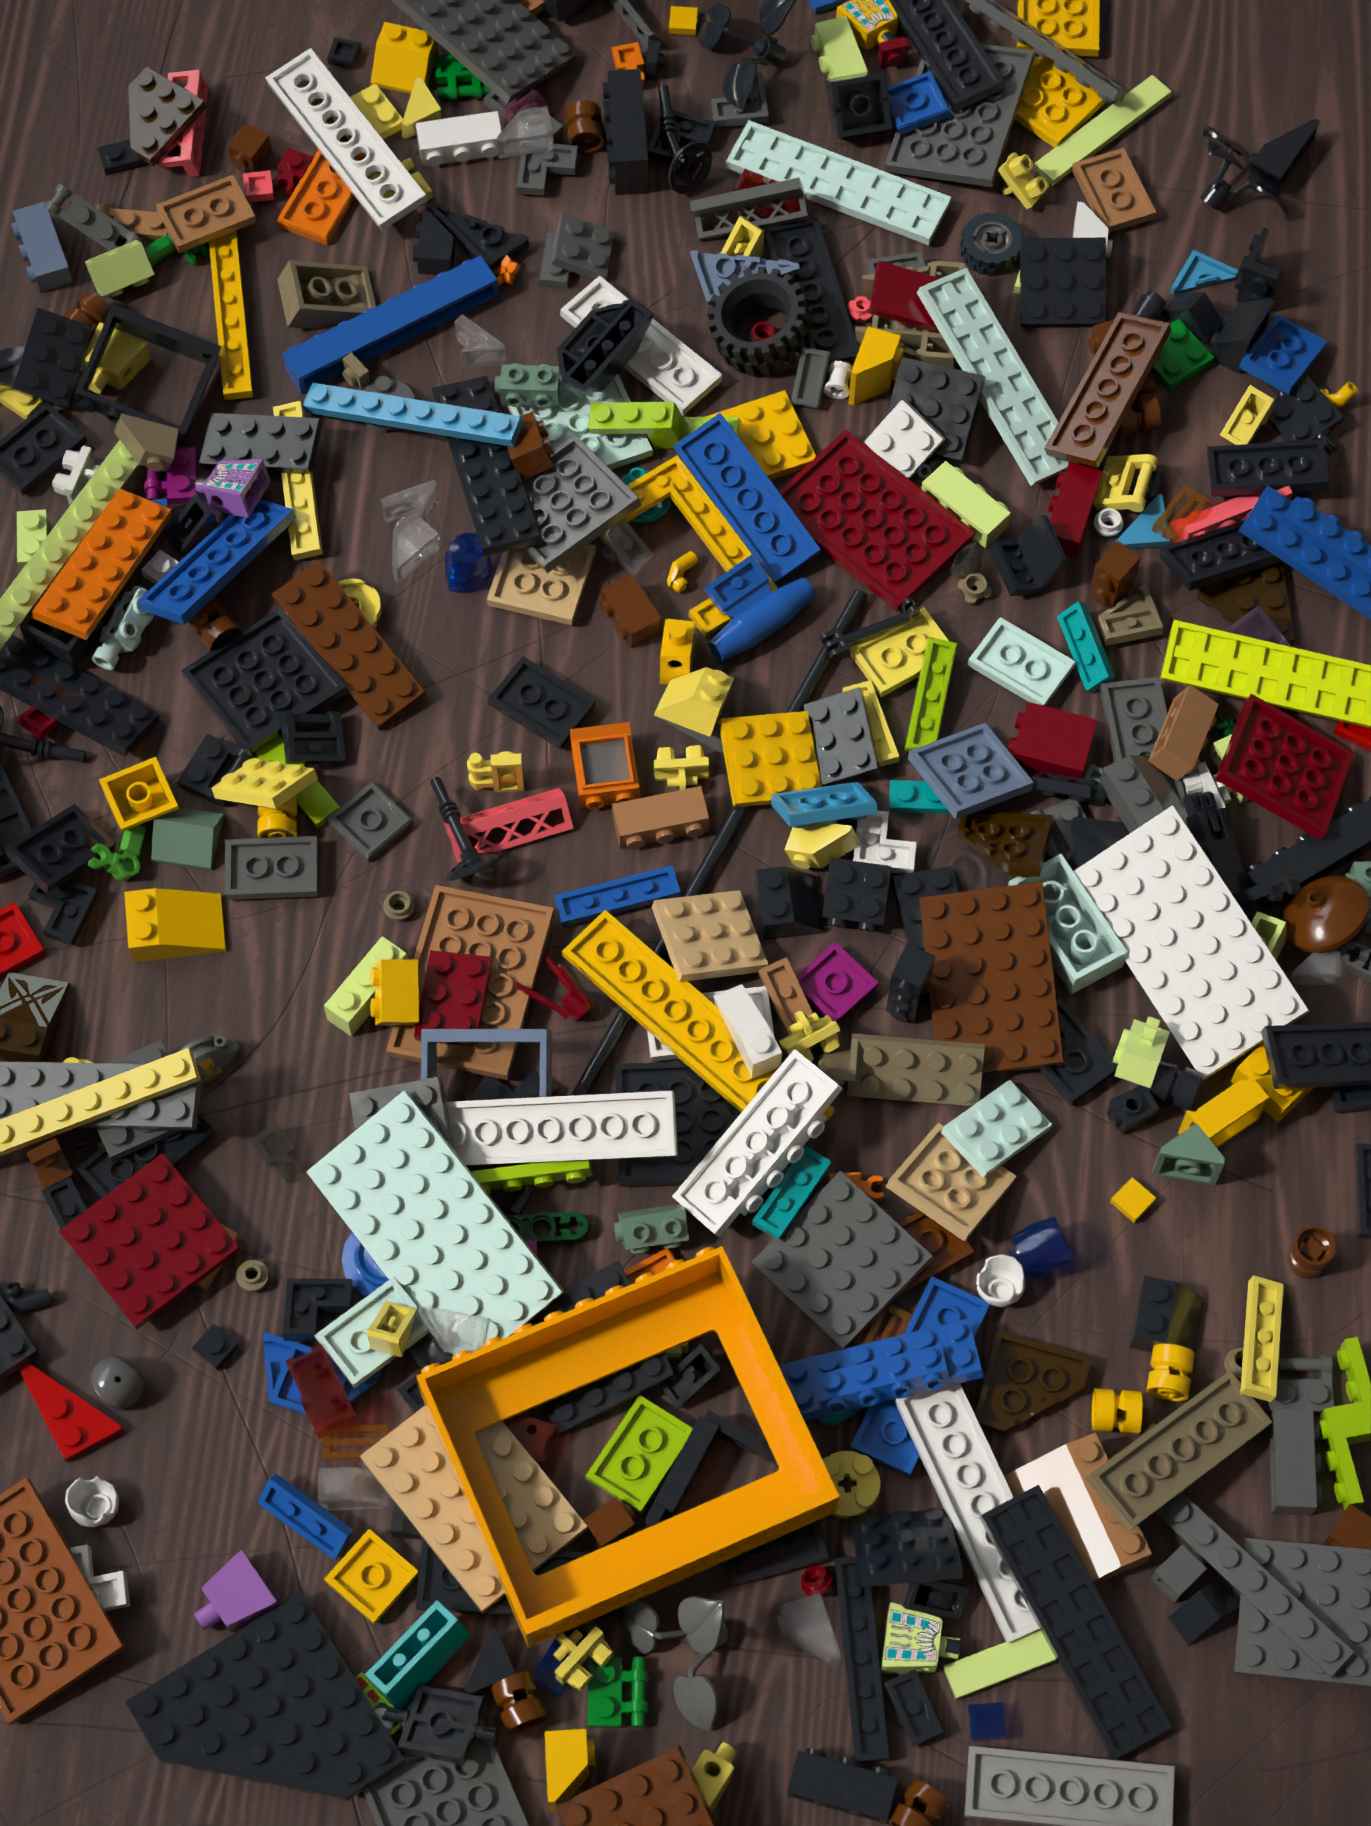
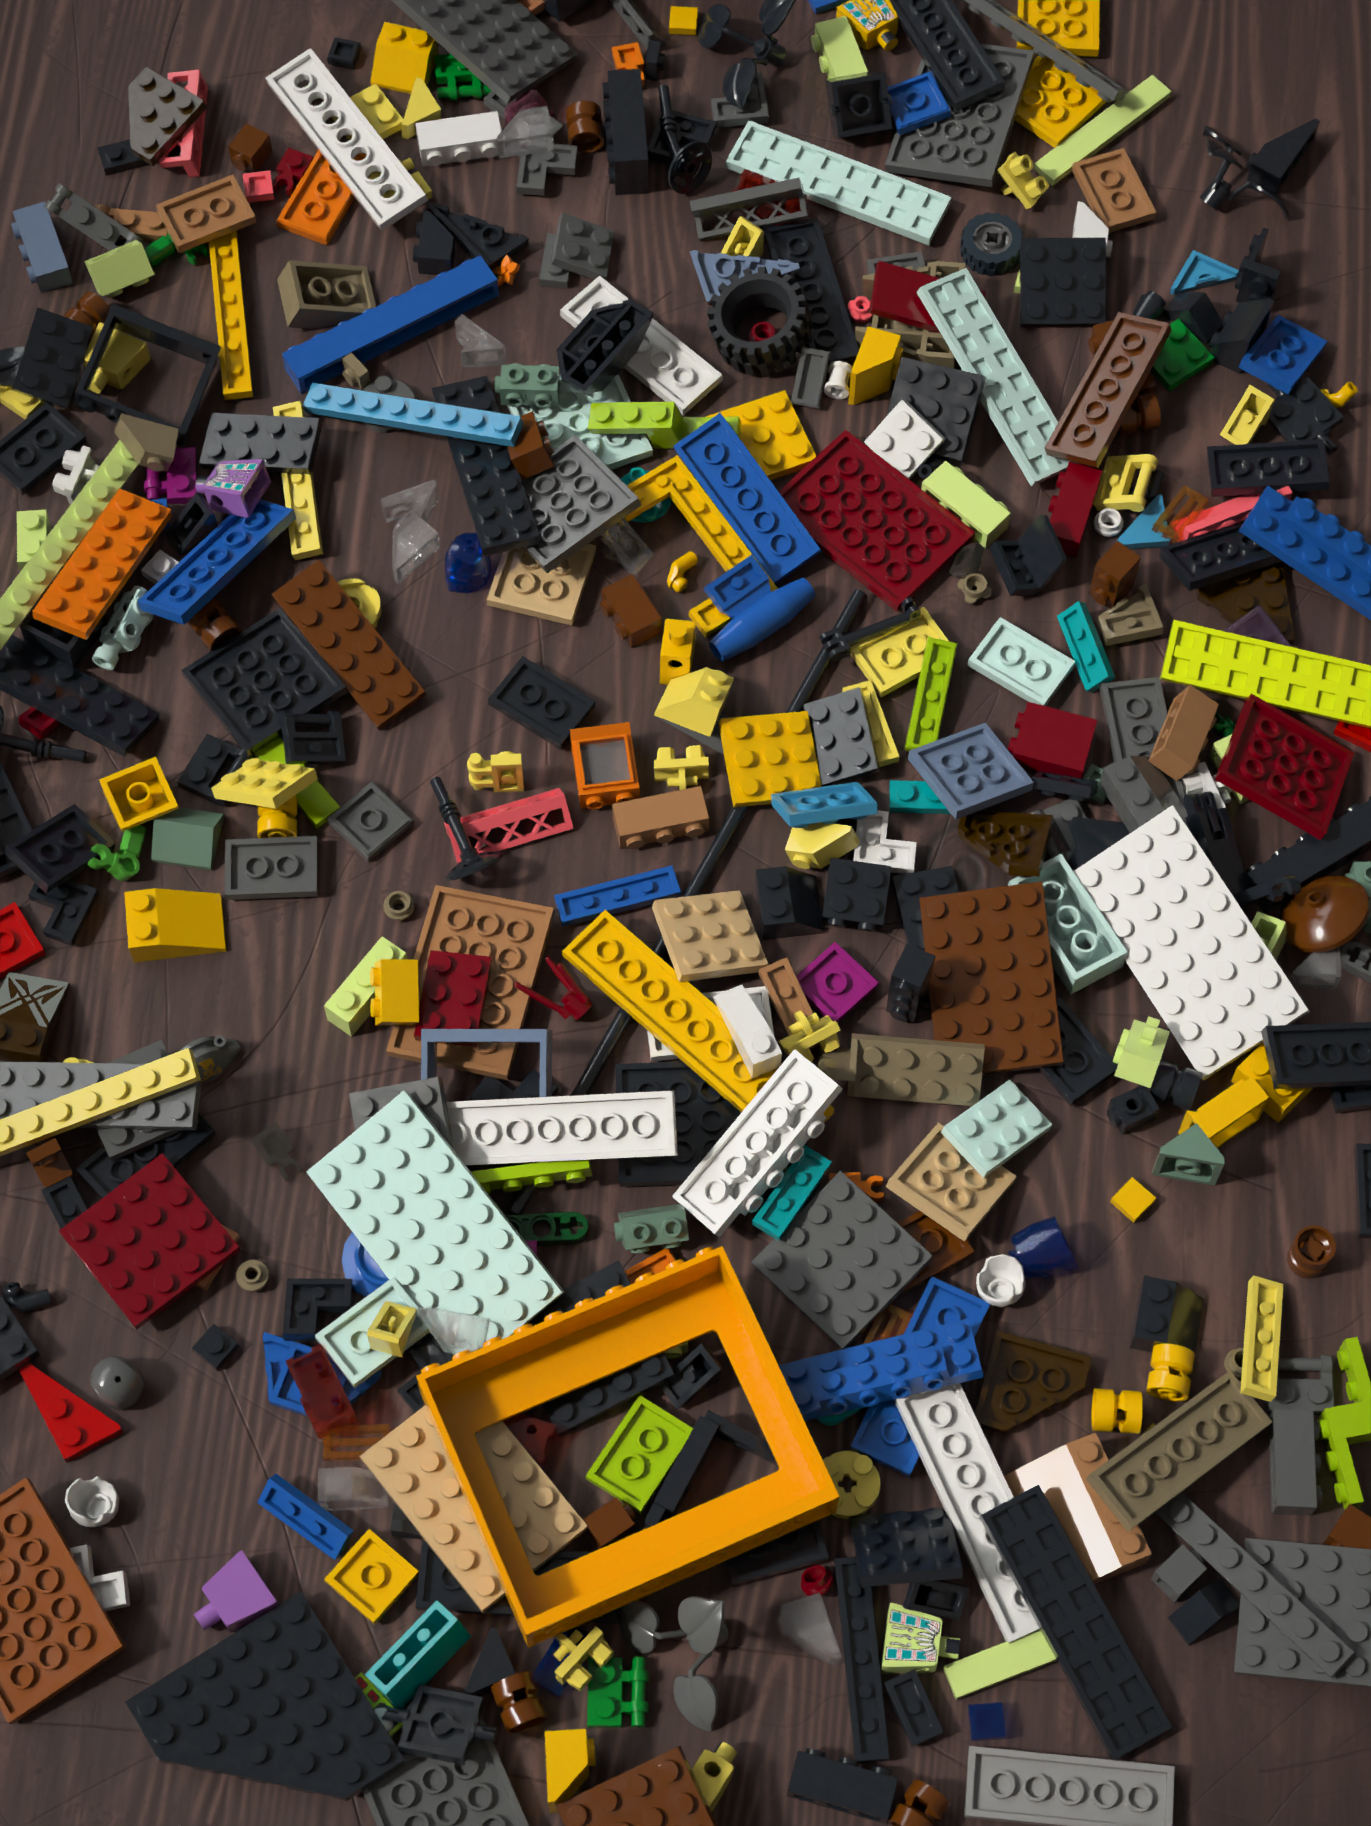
dark red plate [878,37,909,68] -> none

